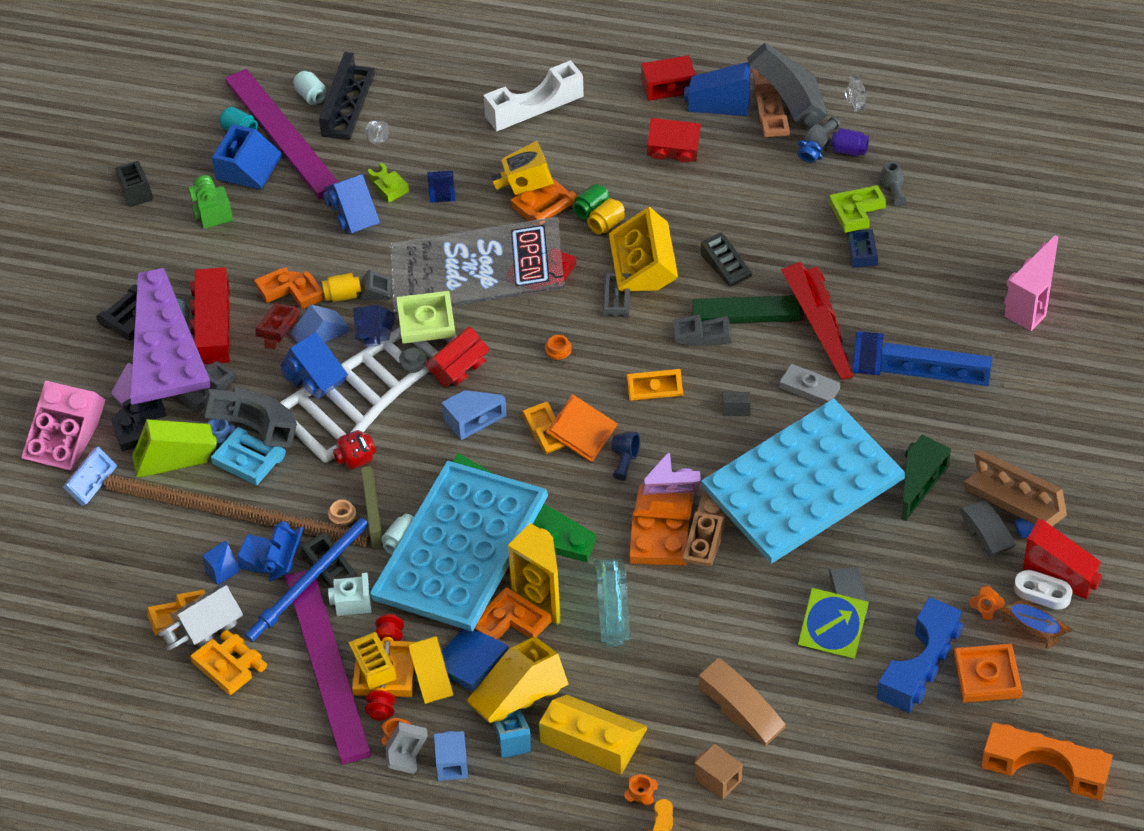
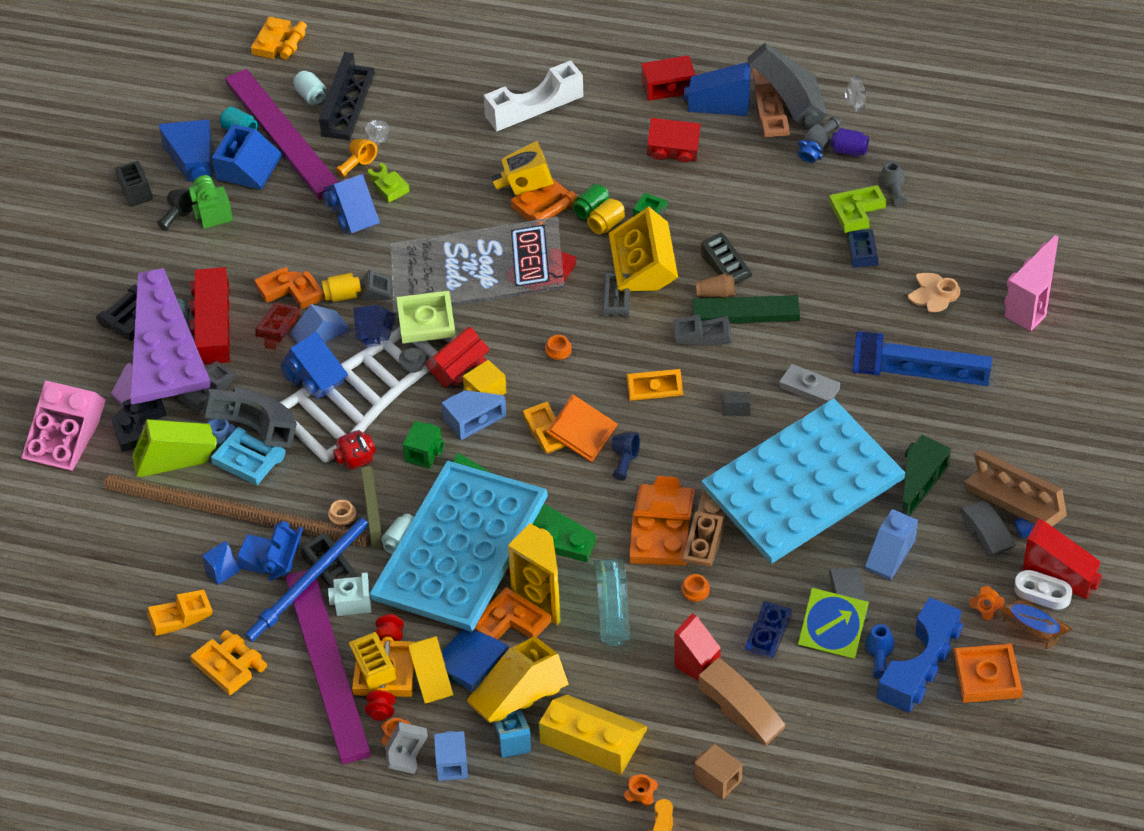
light blue plate [63,447,118,506] -> none
brick [157,585,243,651] -> none
clear blue slope [427,171,456,203] -> none
lavender slope [642,453,701,495] -> none
red wedge [781,262,853,380] -> none
orange arch [981,722,1113,801] -> none
none -> pearl dark grey bar [157,189,196,231]
none -> blue slope [159,120,213,181]
none -> light orange plate [251,17,307,60]
none -> light orange bar [335,139,377,178]
none -> green brick [402,421,445,469]
none -> yellow brick [463,360,507,395]
none -> green plate [633,192,667,216]
none -> slope [674,613,721,681]
none -> orange plate [681,574,710,602]
none -> medium nougat cone [696,273,735,298]
none -> clear blue slope [745,601,792,658]
none -> medium blue slope [865,509,918,581]
none -> blue bar [865,624,895,679]
none -> light nougat plate [908,273,961,312]

